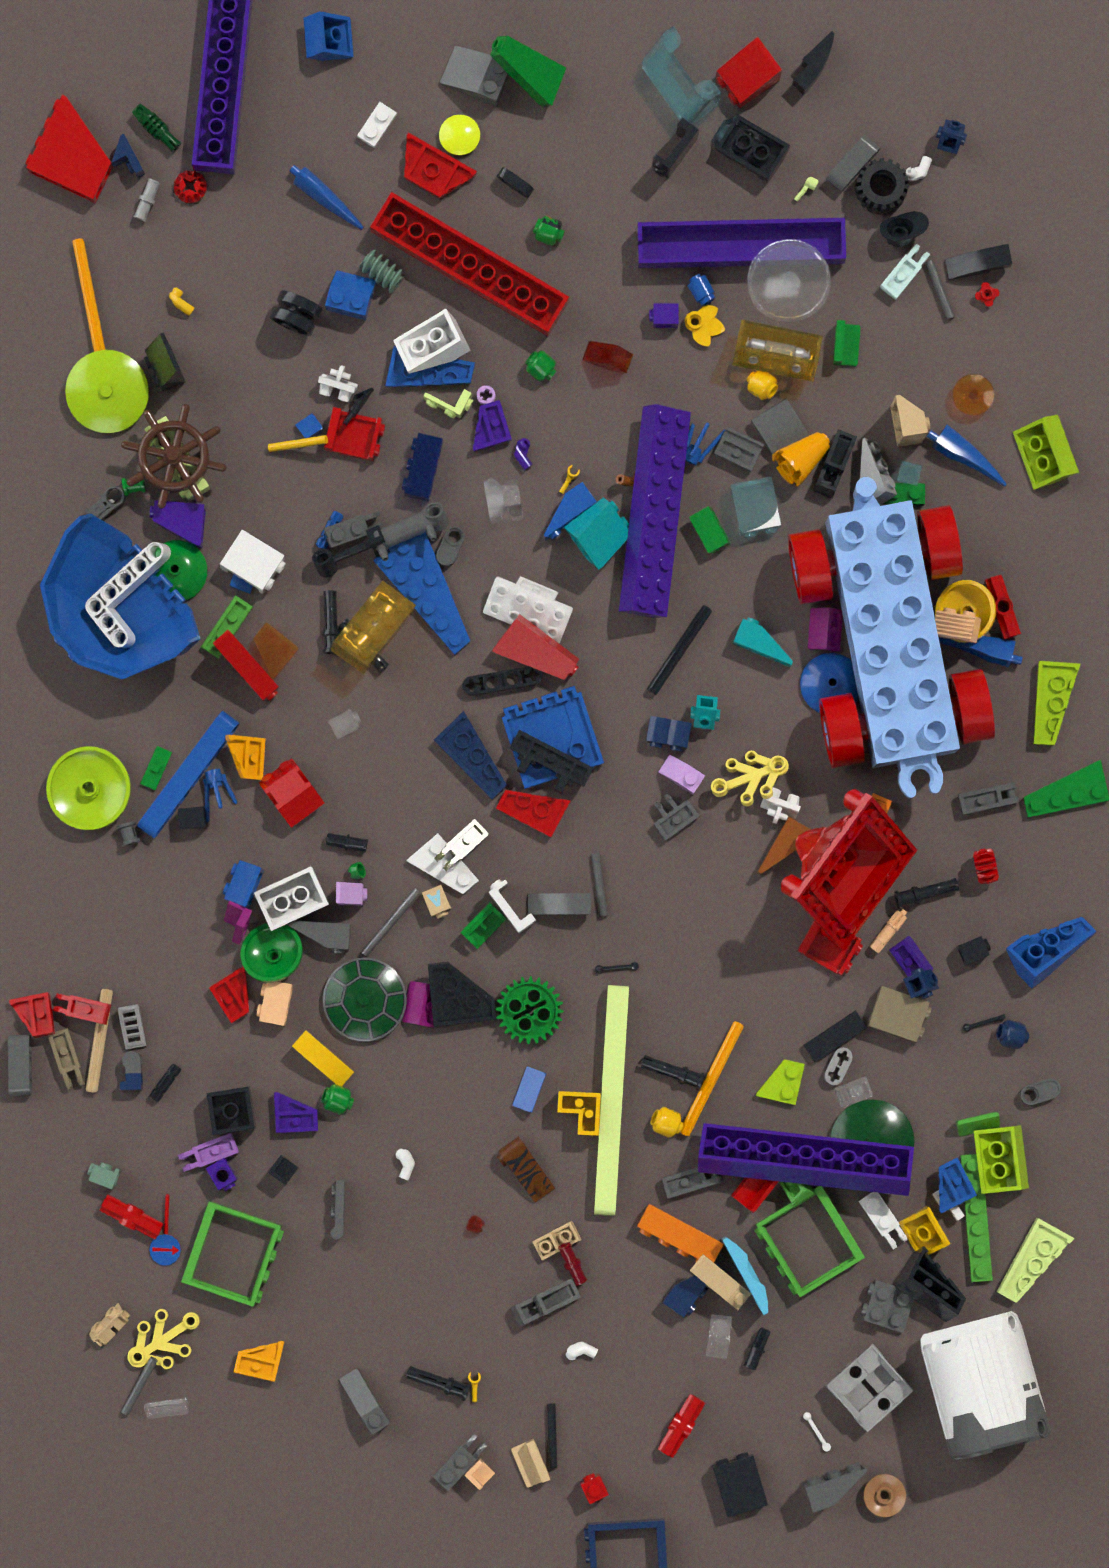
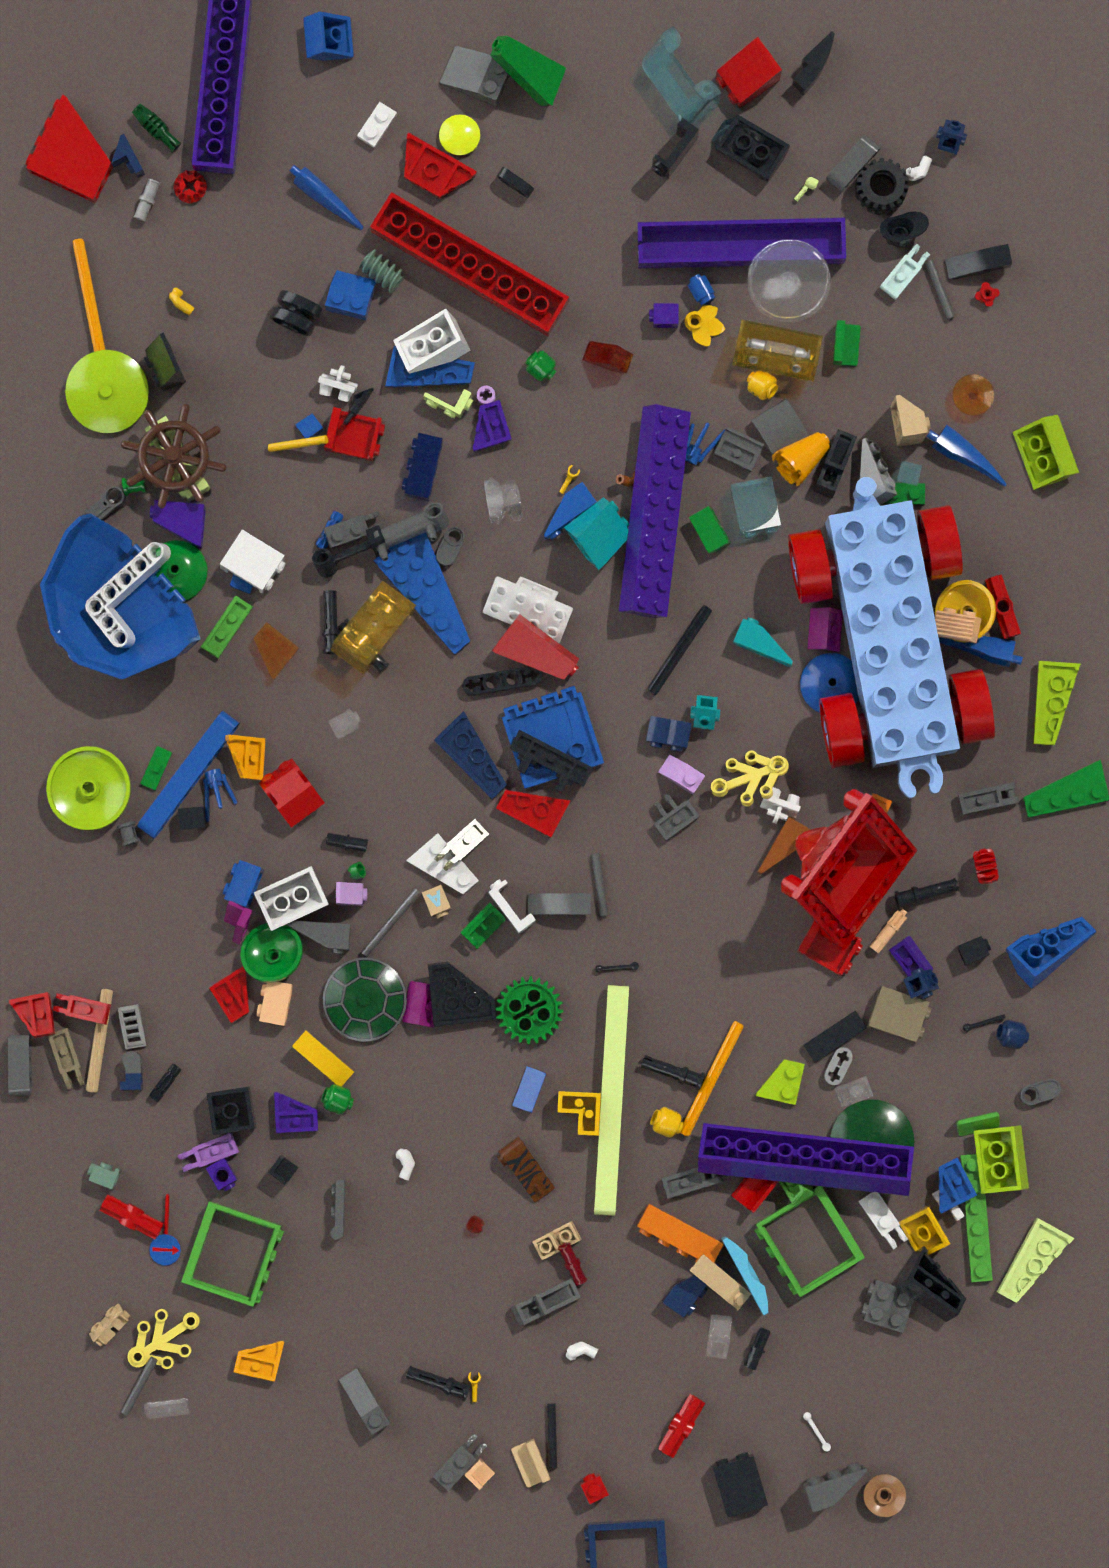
red slope [213,630,279,701] -> none
dark purple arm [514,438,533,471] -> none
green head [533,216,565,246] -> none
light grey piece [825,1343,913,1432] -> none
white piece [920,1311,1051,1460] -> none

